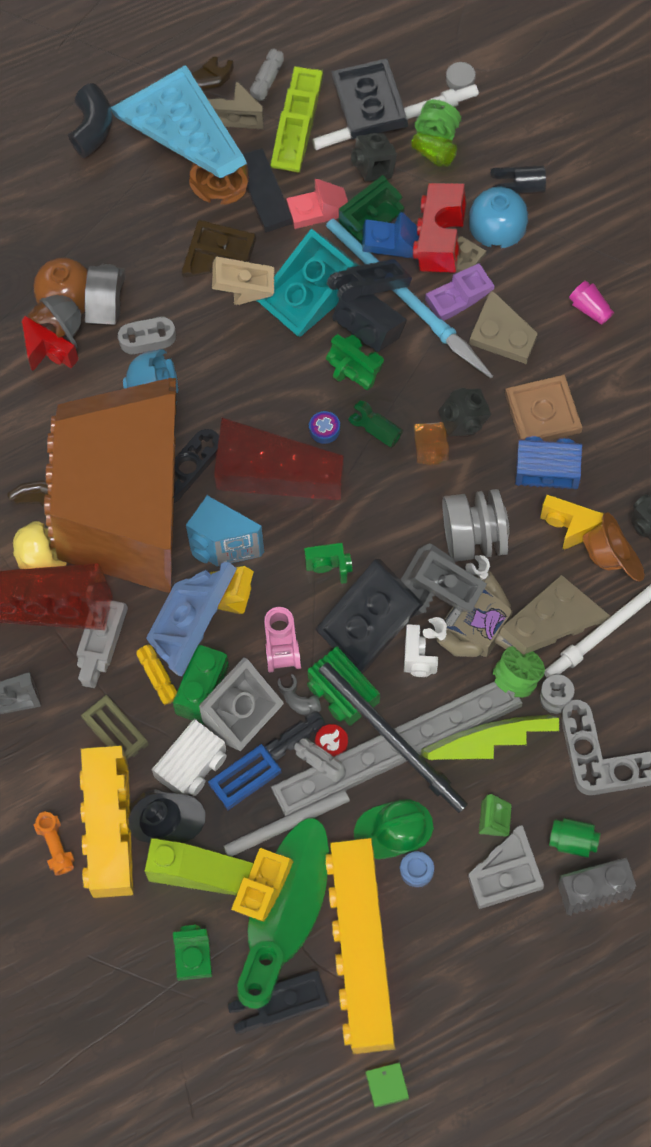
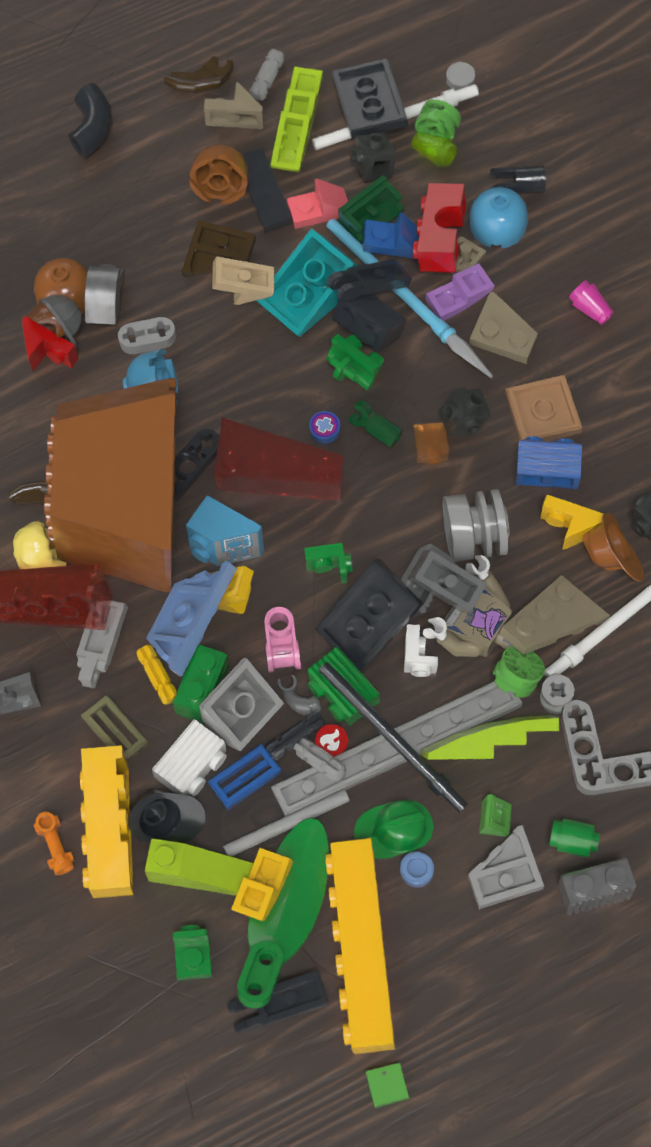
medium azure wing [111,65,247,178] -> none

